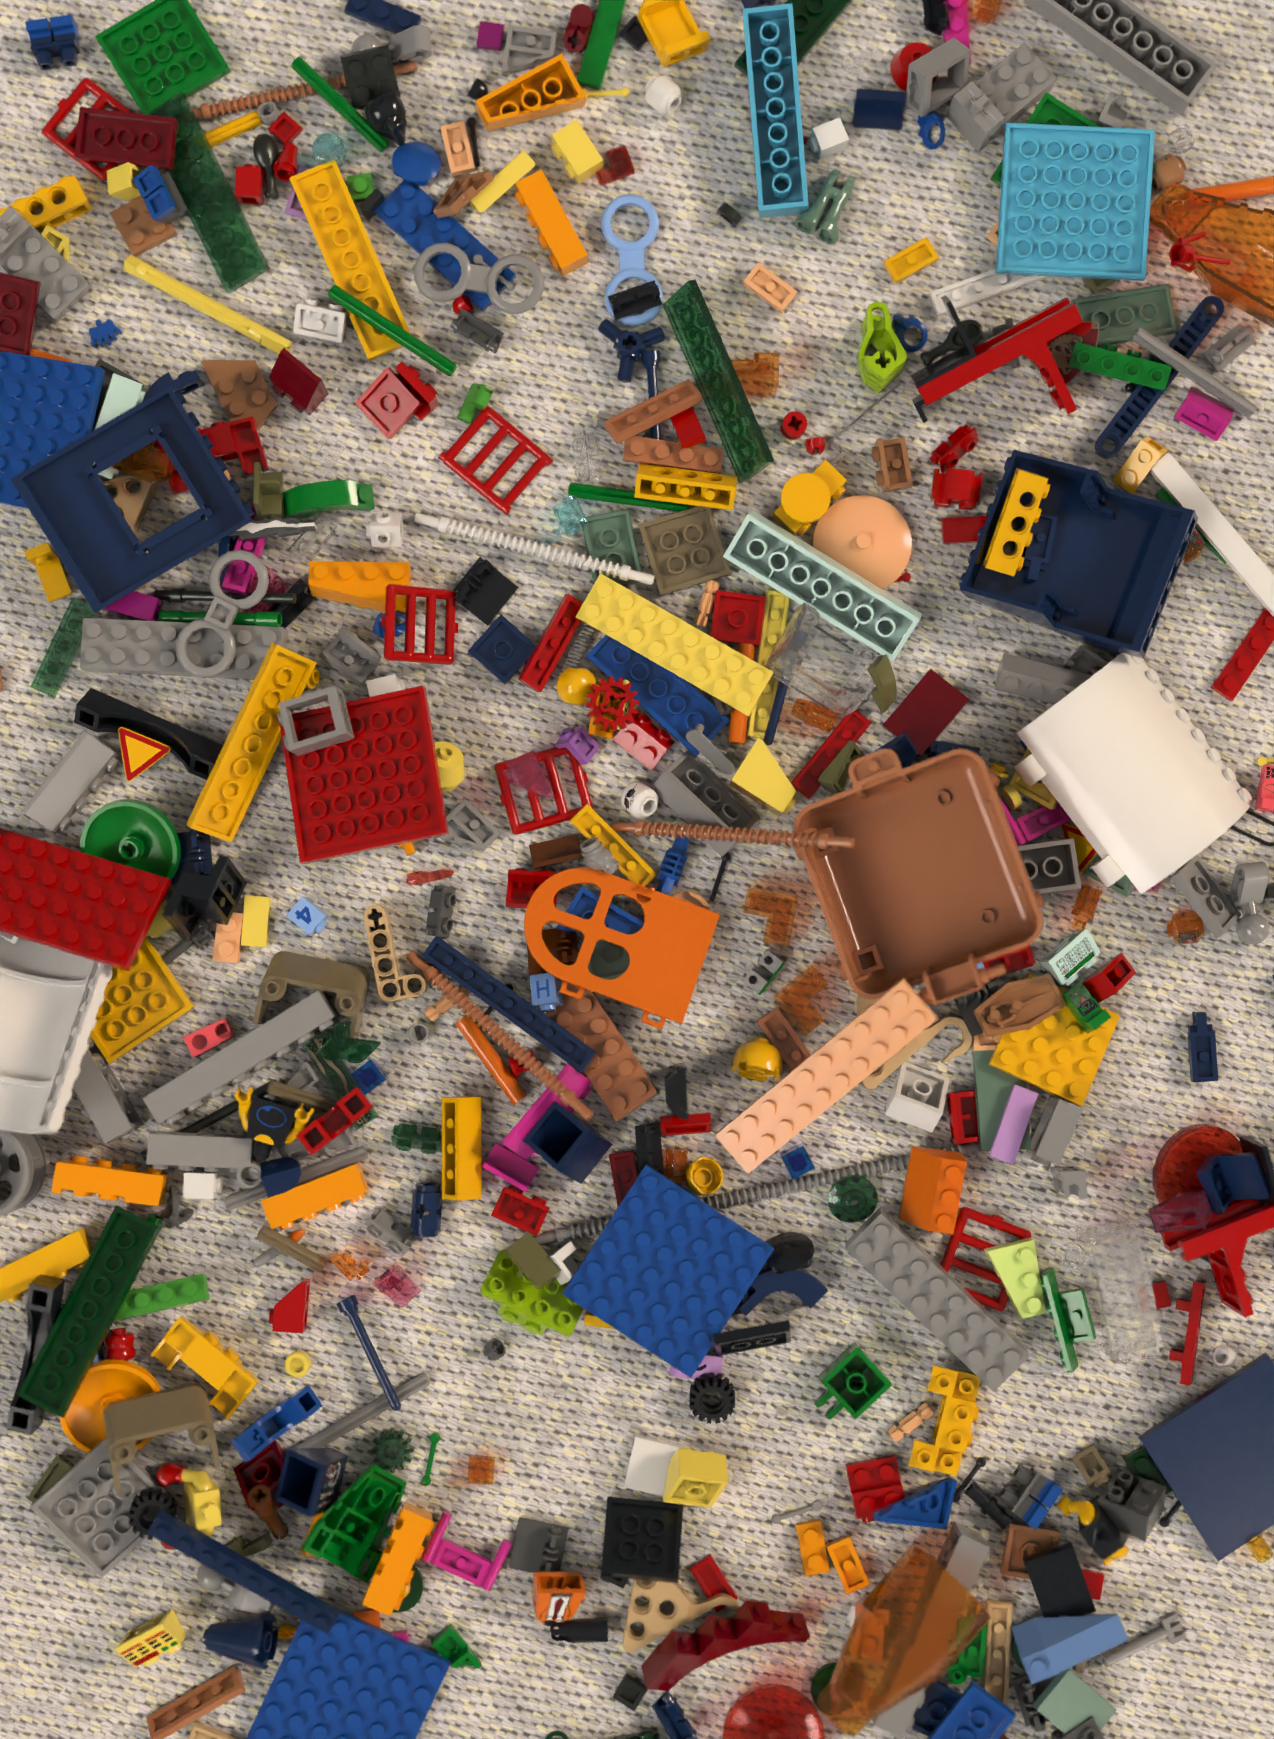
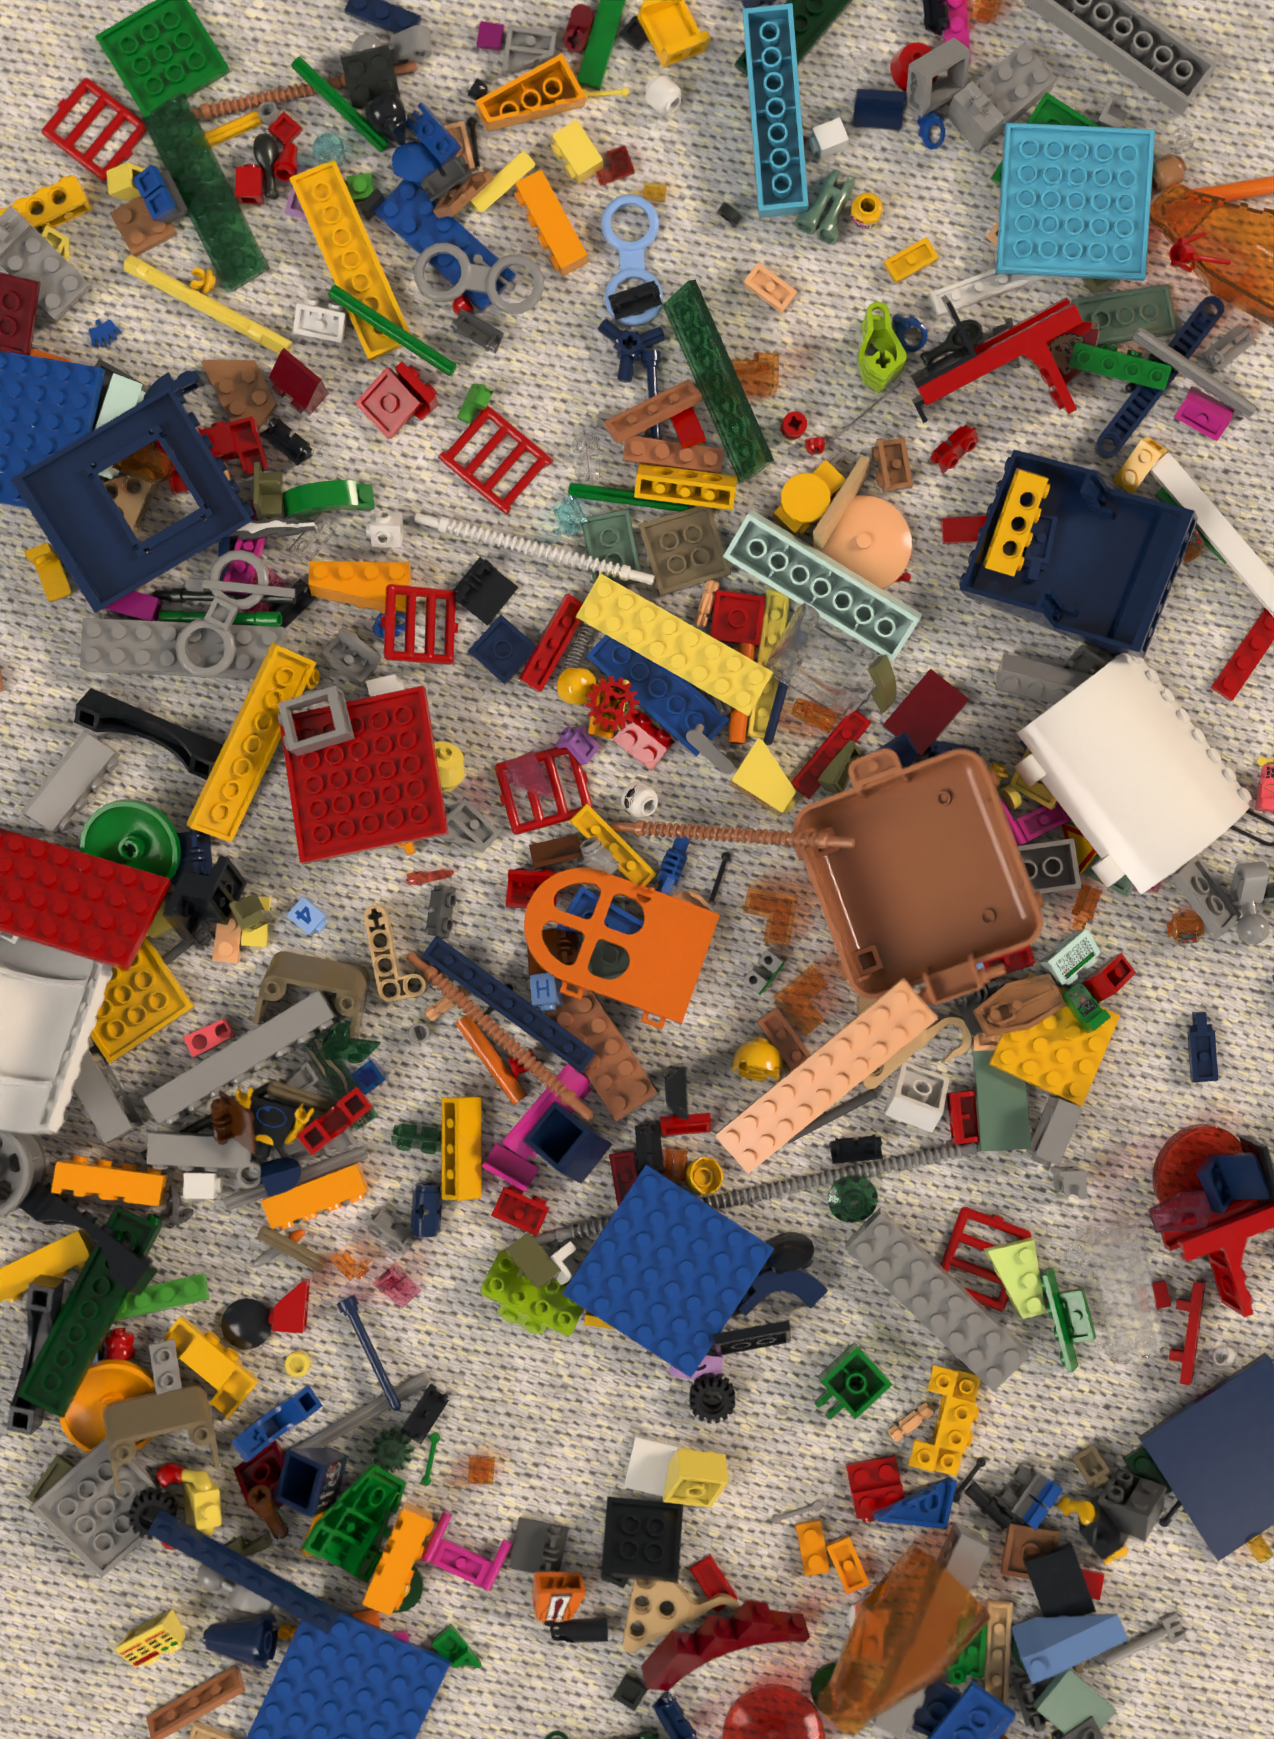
dark blue hips [25,14,81,71] -> none
clear green tile [30,597,95,698] -> none
dark red plate [75,107,178,171] -> none
piece [118,727,171,782] -> none
dark grey hinge [483,1338,506,1361] -> none
light grey slope [650,750,760,857] -> none
clear blue brick [779,1143,815,1180] -> none
orange slope [898,1146,967,1234] -> none
red brick [930,468,983,511] -> none
lavender tile [988,1084,1038,1165] -> none
none -> black arch [19,1182,158,1296]
none -> light grey hinge [148,1337,182,1395]
none -> light grey piece [185,578,295,598]
none -> yellow plate [190,267,216,294]
none -> reddish brown hinge [210,1090,256,1154]
none -> black dish [221,1298,272,1350]
none -> olive panel [229,894,274,932]
none -> black hinge [260,417,313,466]
none -> black hinge [400,1383,449,1445]
none -> blue hinge [407,102,462,165]
none -> dark grey hinge [420,155,472,202]
none -> clear yellow hinge [643,182,667,202]
none -> dark grey bar [788,1089,877,1144]
none -> tan tile [813,455,871,549]
none -> black hinge [829,1134,883,1164]
none -> yellow head [849,192,883,230]

